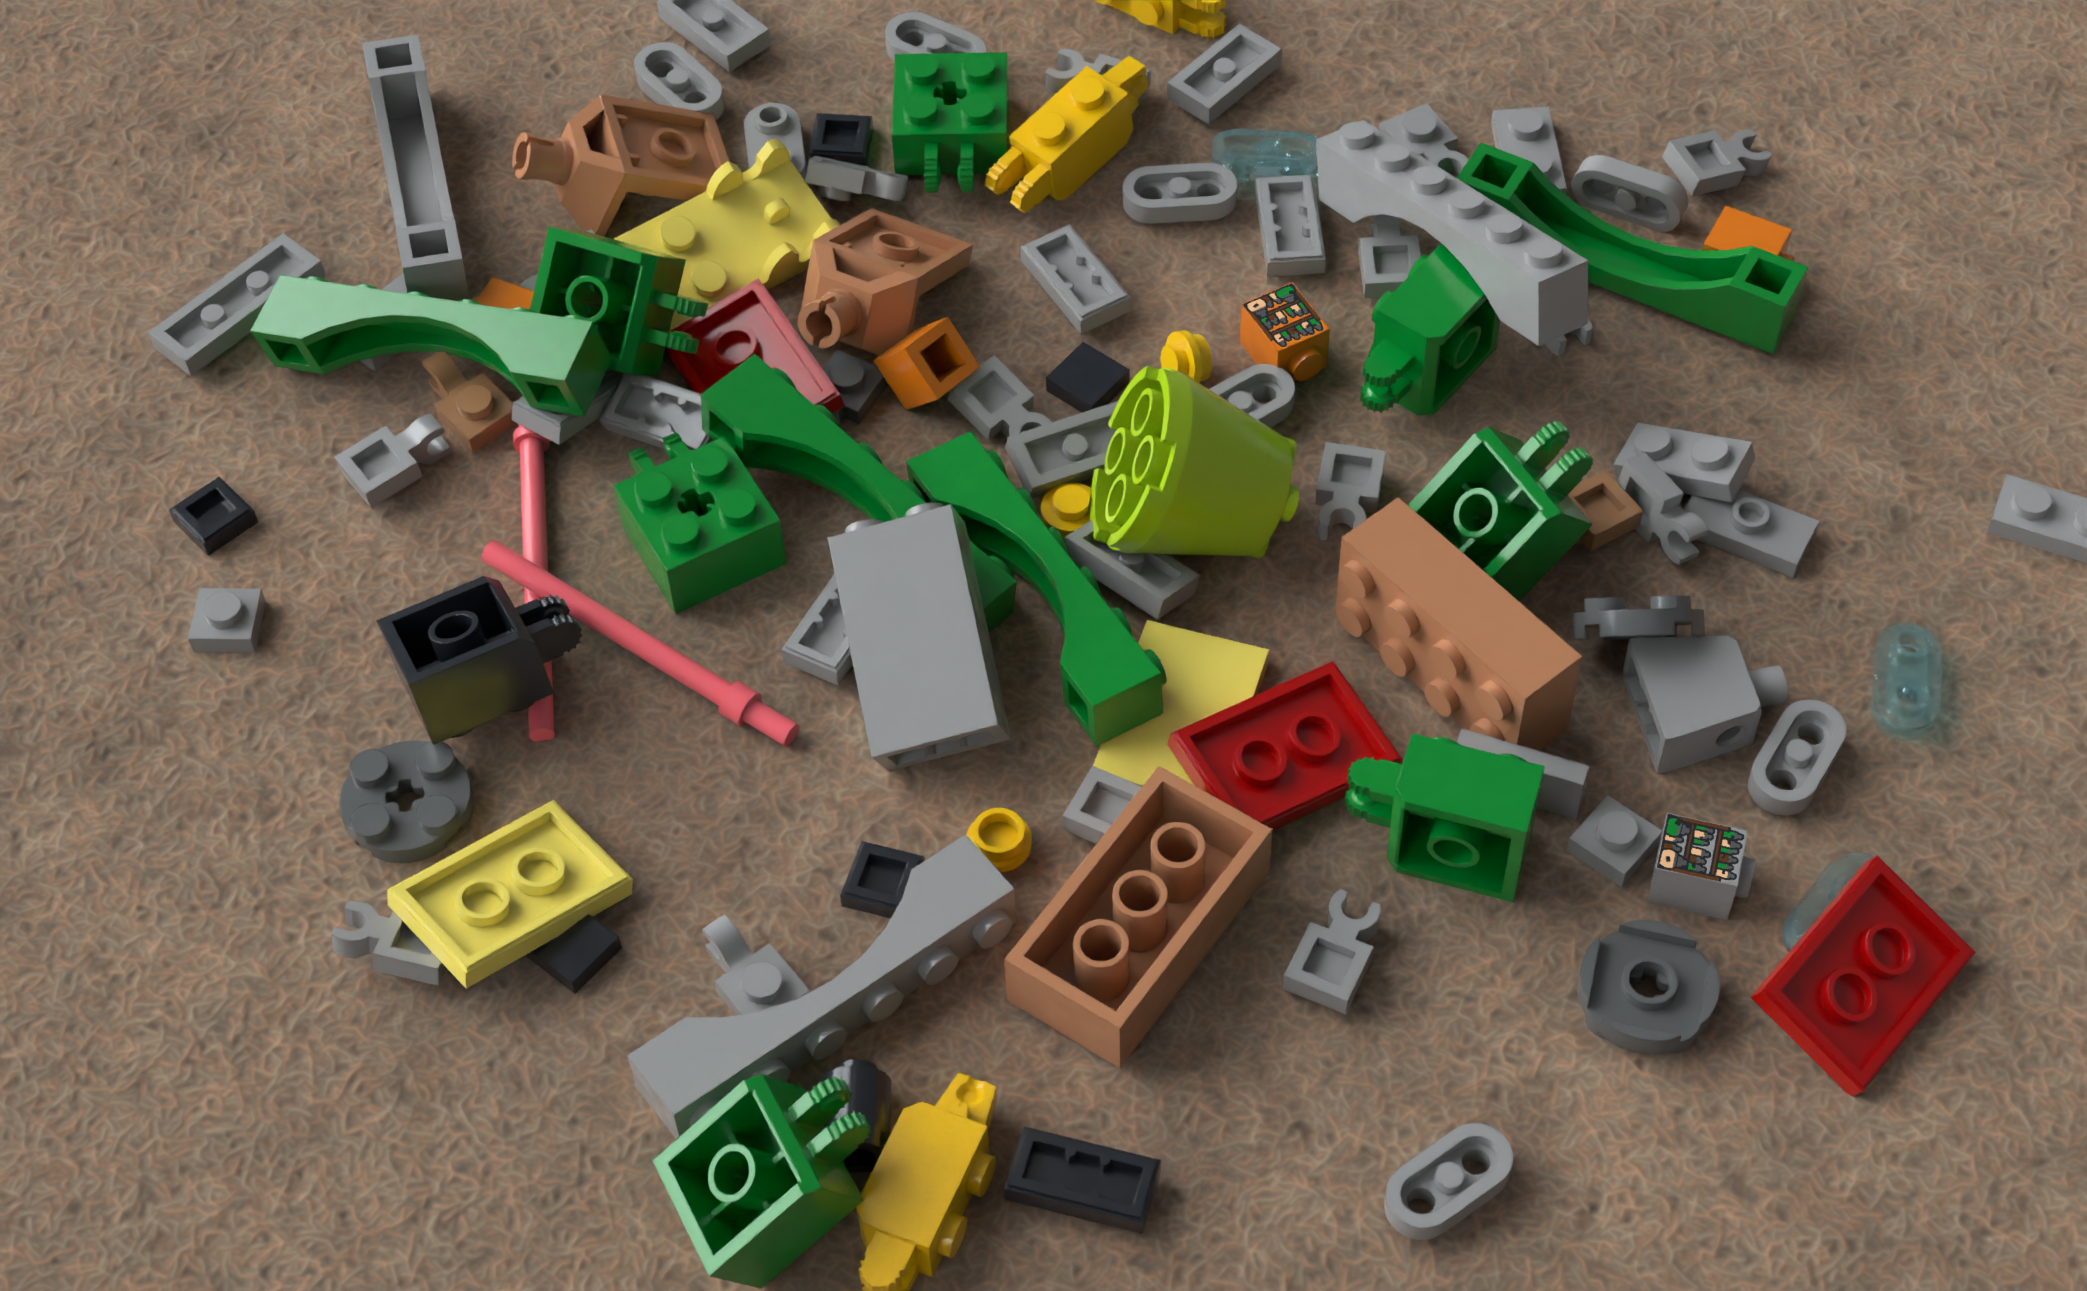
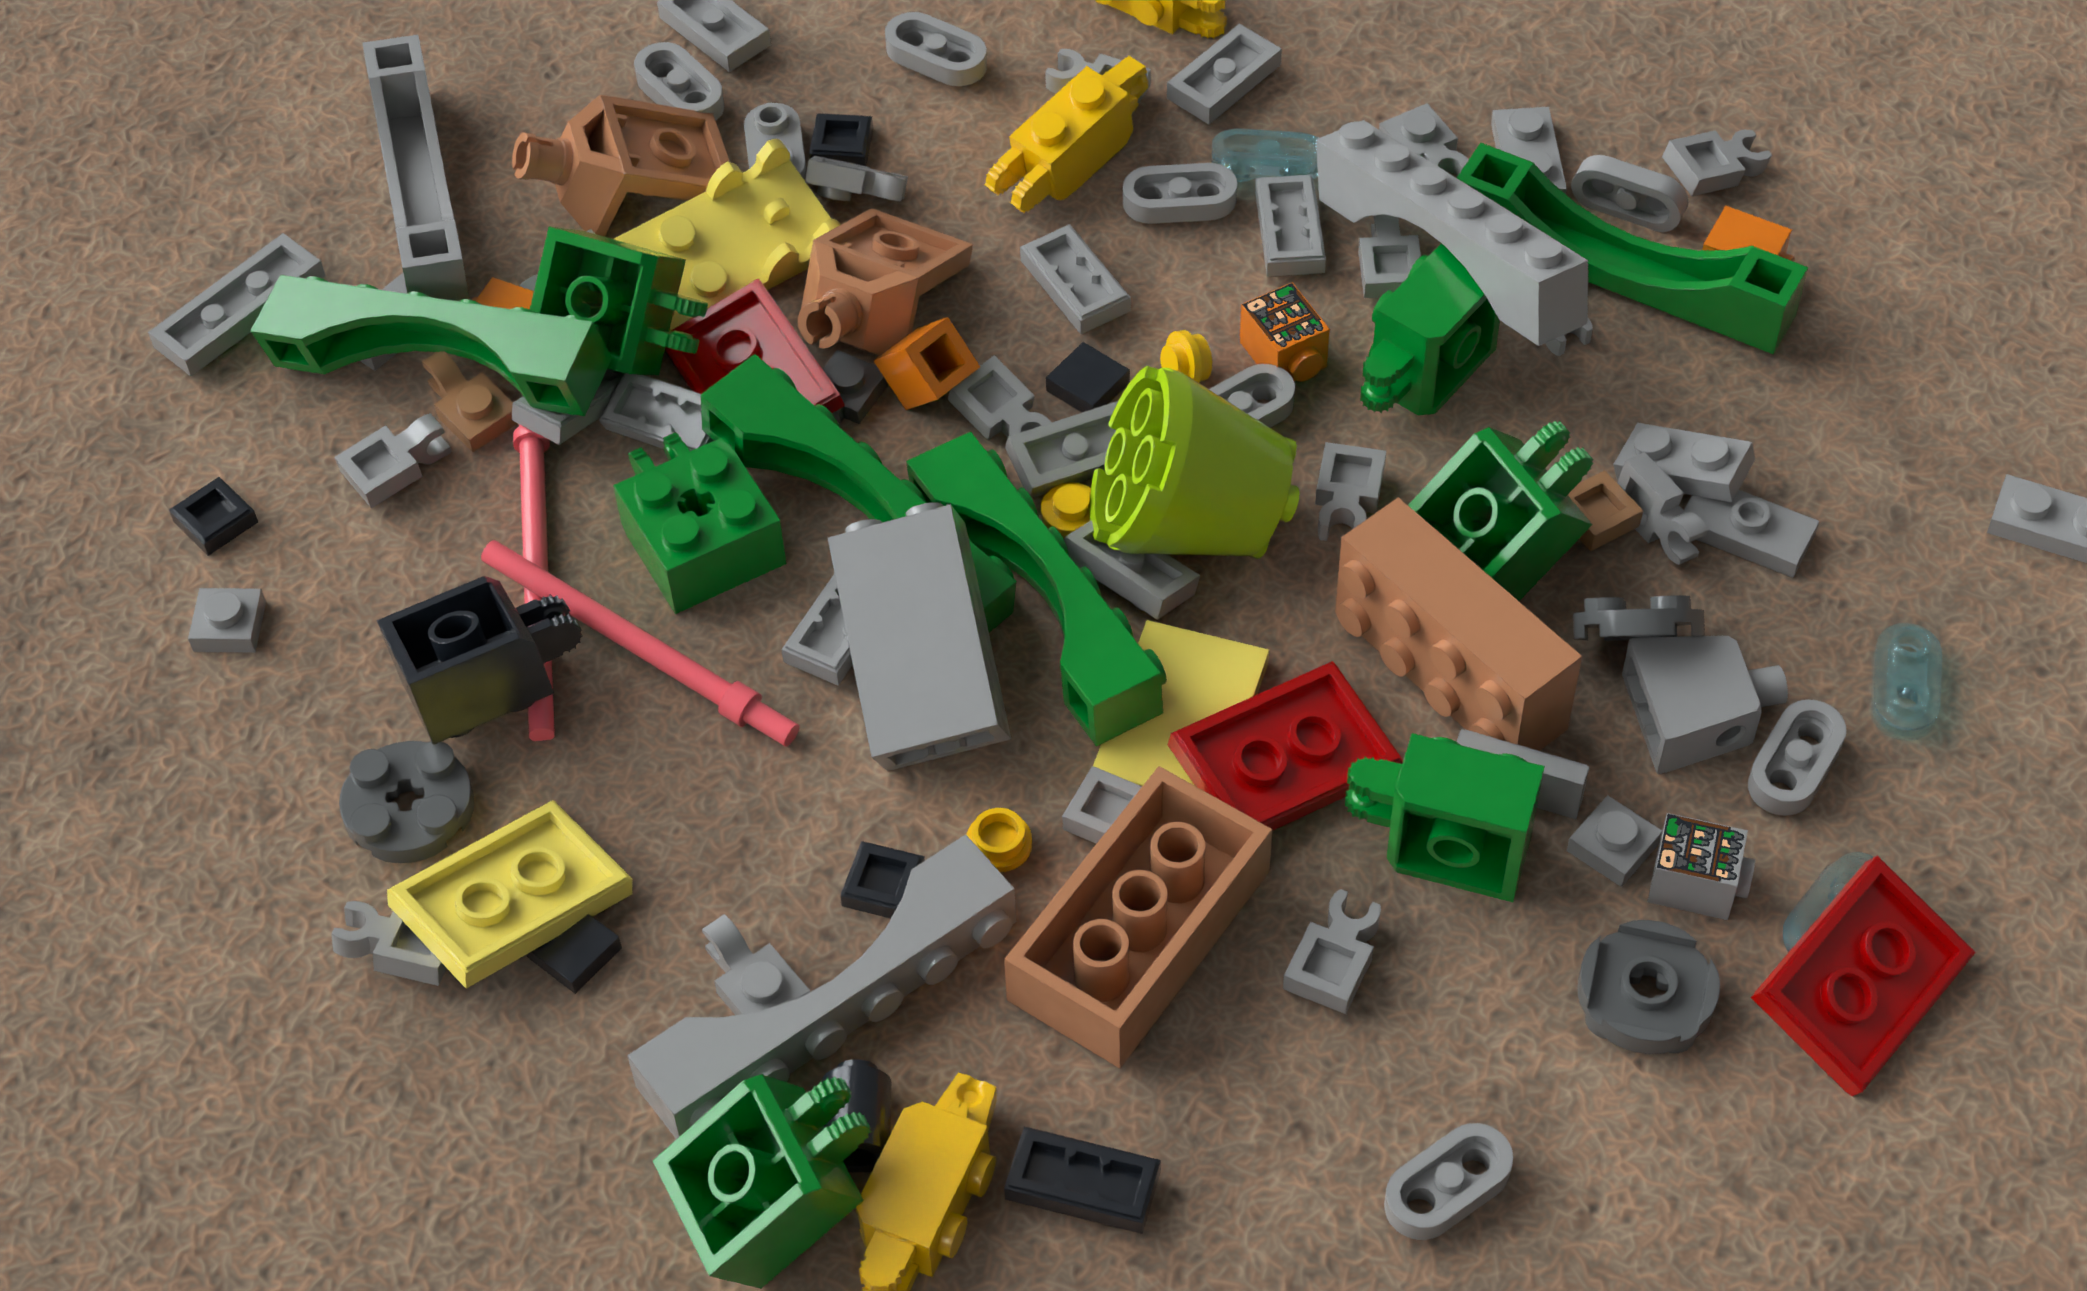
green hinge [891,52,1009,193] -> none

